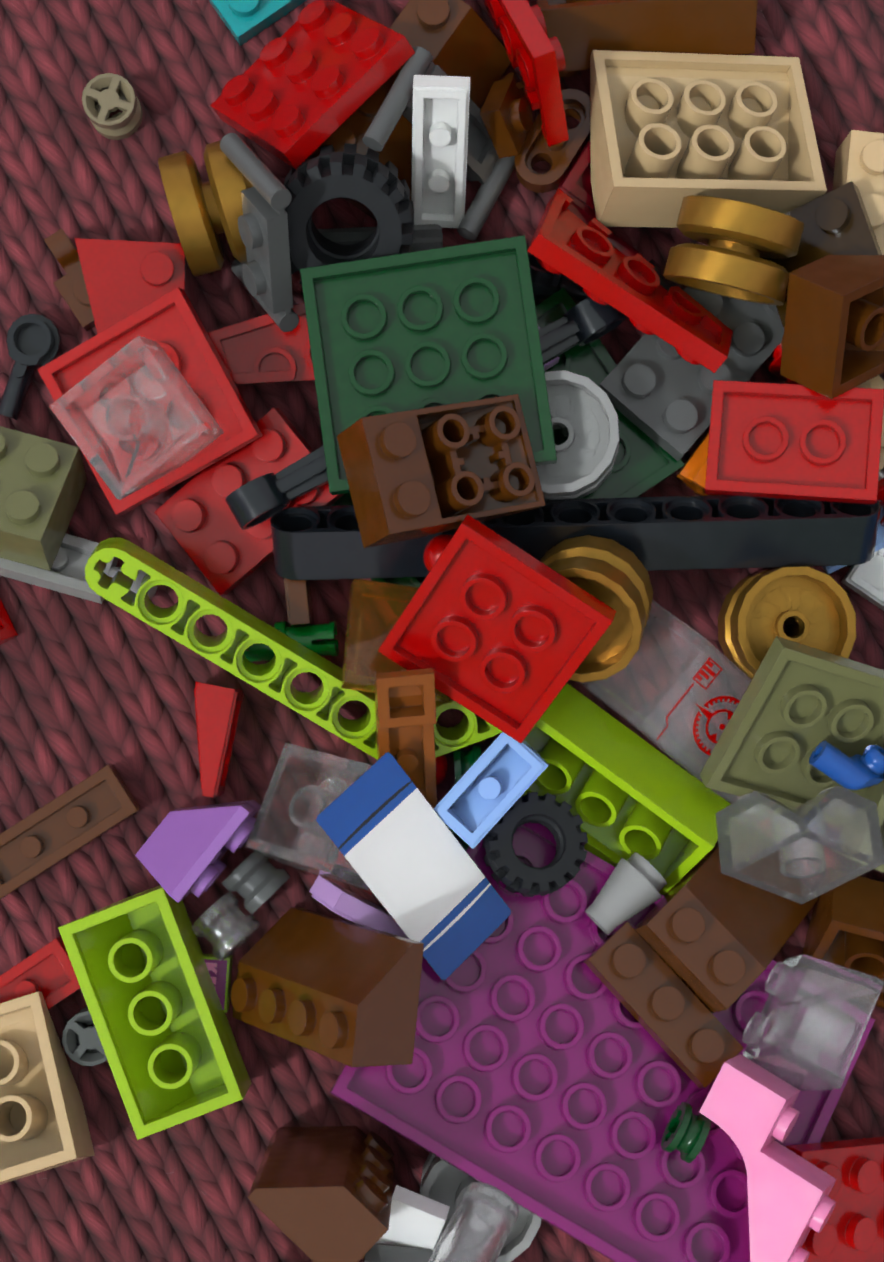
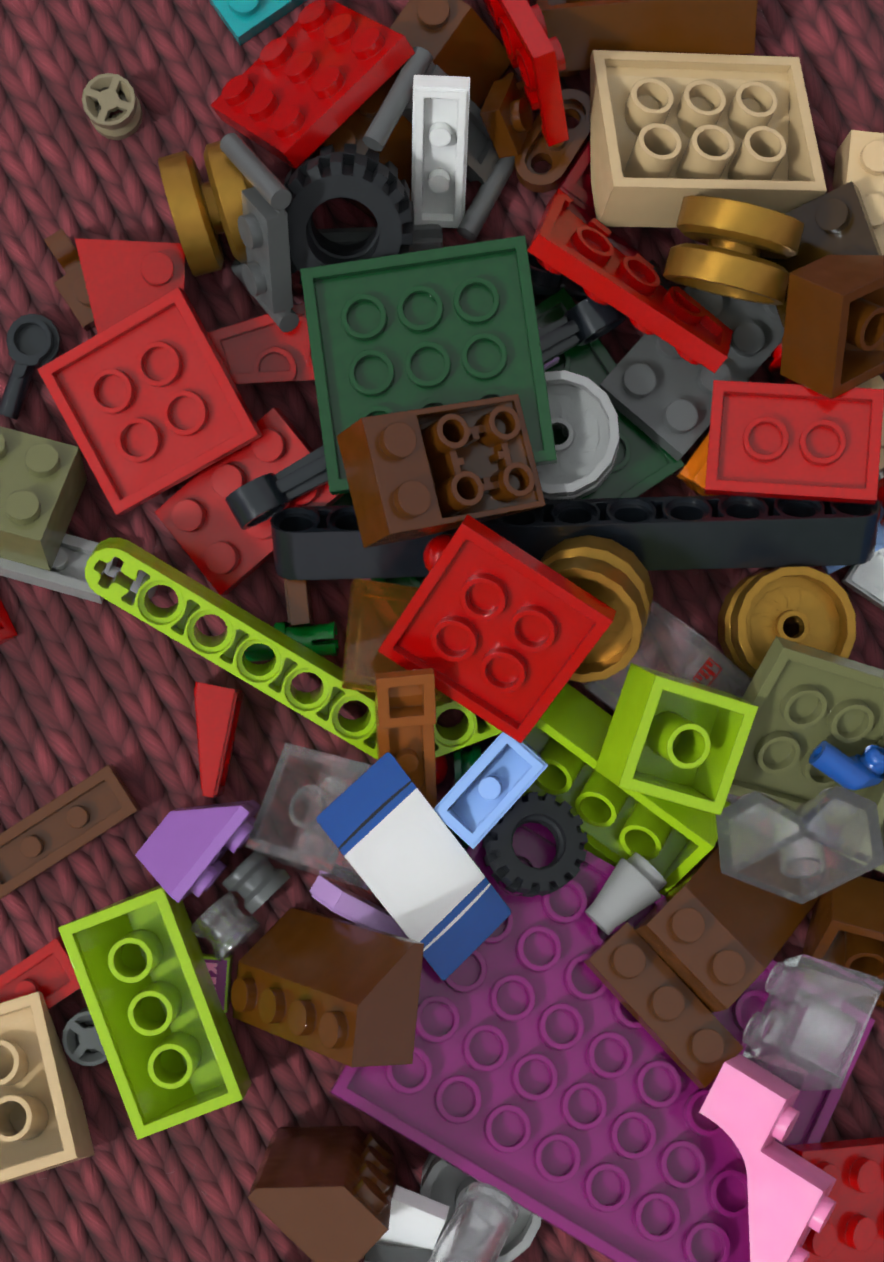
clear slope [49,335,224,499] -> none
dark green bush [661,1102,711,1163] -> none
none -> lime brick [595,663,758,816]

